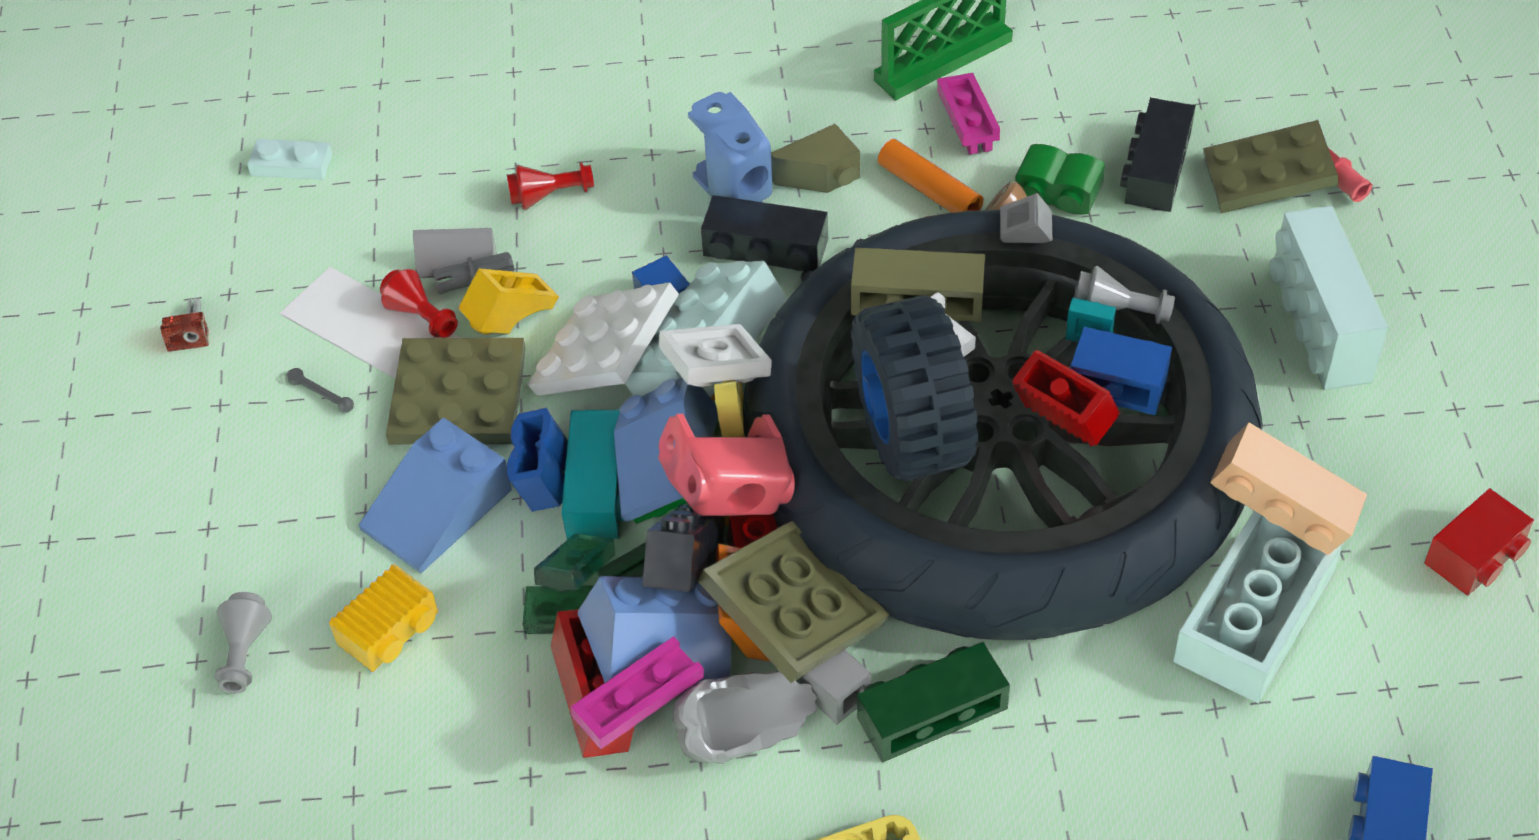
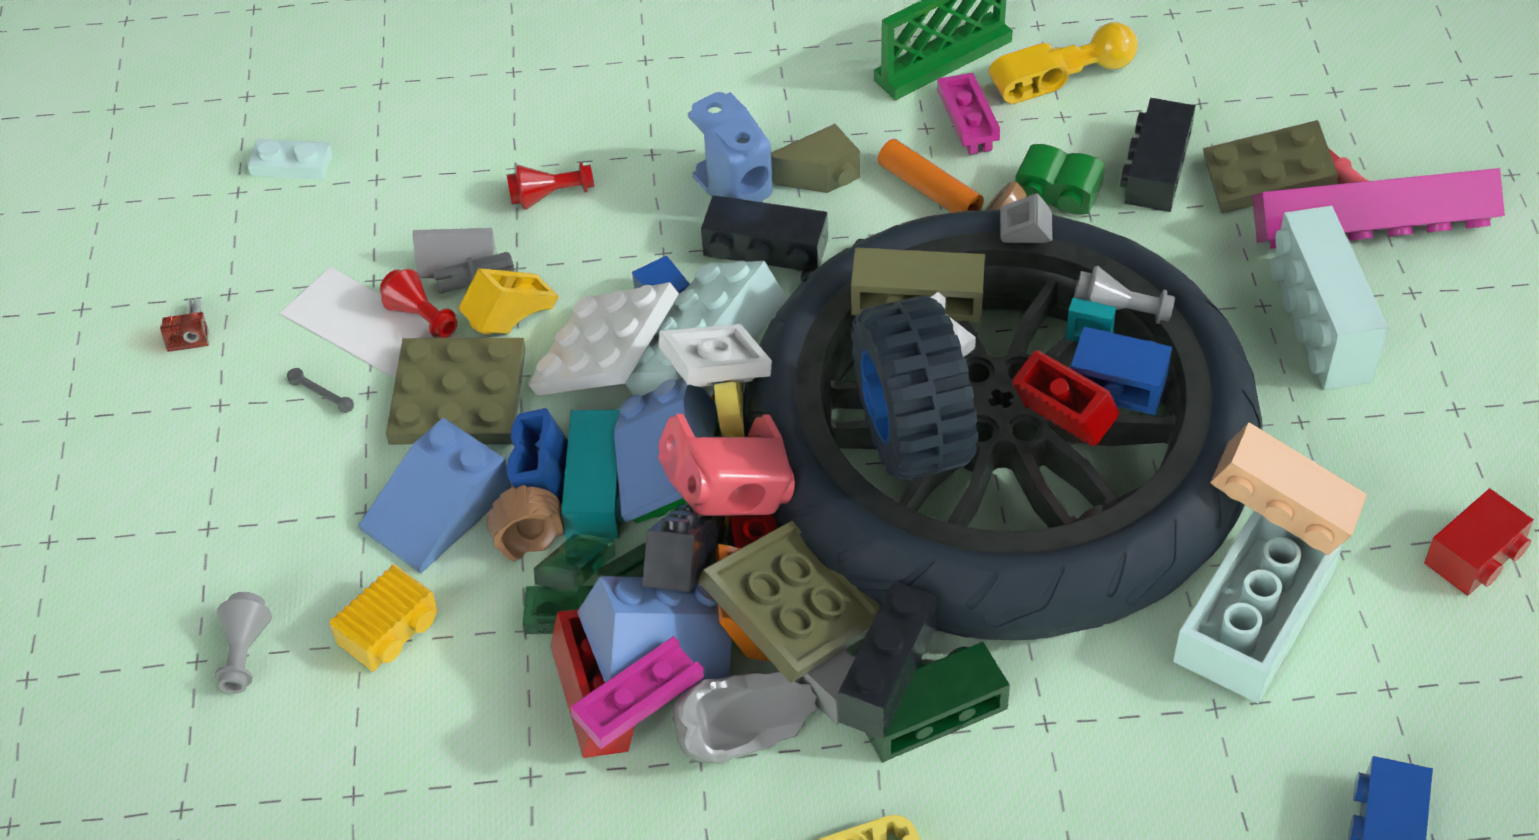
none -> medium nougat hair [486,485,564,561]
none -> black brick [838,580,938,739]
none -> yellow beam [989,22,1138,104]
none -> dark pink brick [1252,168,1505,249]

